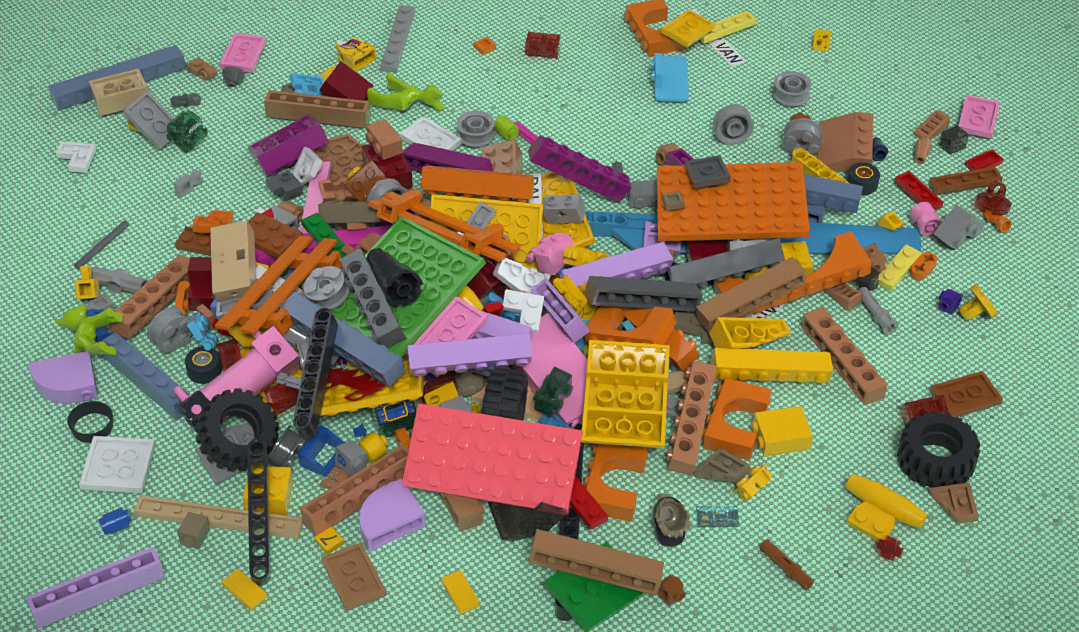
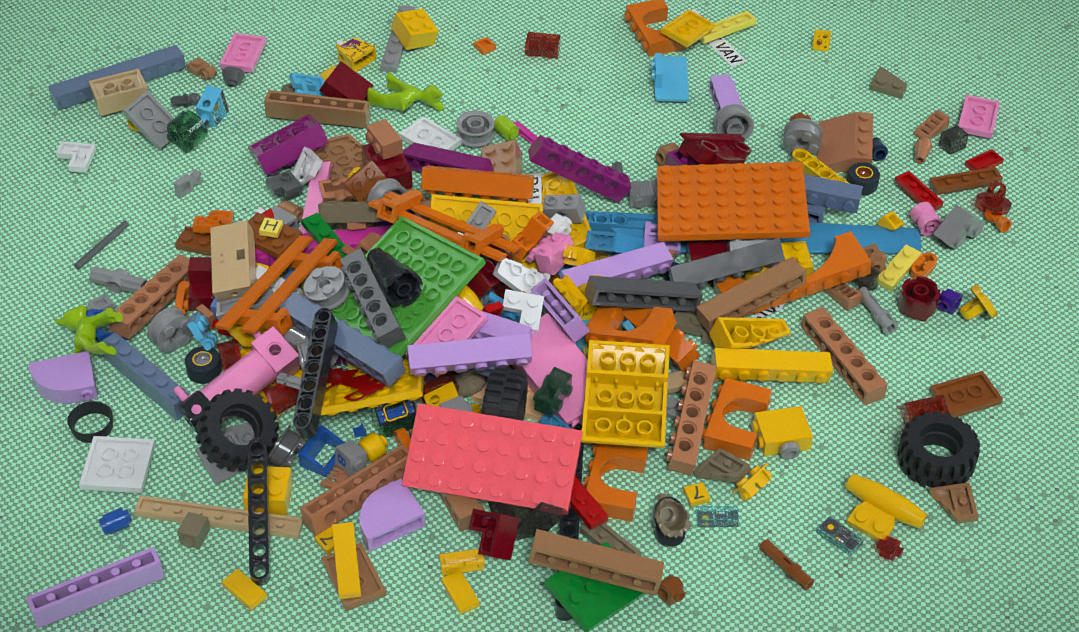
yellow brick [74,265,100,300] -> none
dark tan tile [662,192,685,211] -> none
dark grey plate [685,155,730,189] -> none
light grey wheel [773,71,812,107] -> none
none -> medium azure torso [196,85,229,129]
none -> light yellow tile [259,218,283,238]
none -> yellow tile [332,522,361,600]
none -> yellow brick [391,8,439,50]
none -> yellow hinge [439,548,485,576]
none -> dark red brick [469,508,520,561]
none -> orange brick [510,211,554,262]
none -> white brick [545,213,572,237]
none -> dark tan plate [580,523,642,556]
none -> dark azure window [585,230,645,255]
none -> dark red brick [678,132,752,165]
none -> yellow tile [683,482,710,507]
none -> lavender brick [709,74,743,112]
none -> light grey tile [779,442,801,460]
none -> tile [816,516,864,556]
none -> dark tan wing [870,66,908,99]
none -> dark red brick [898,276,940,322]

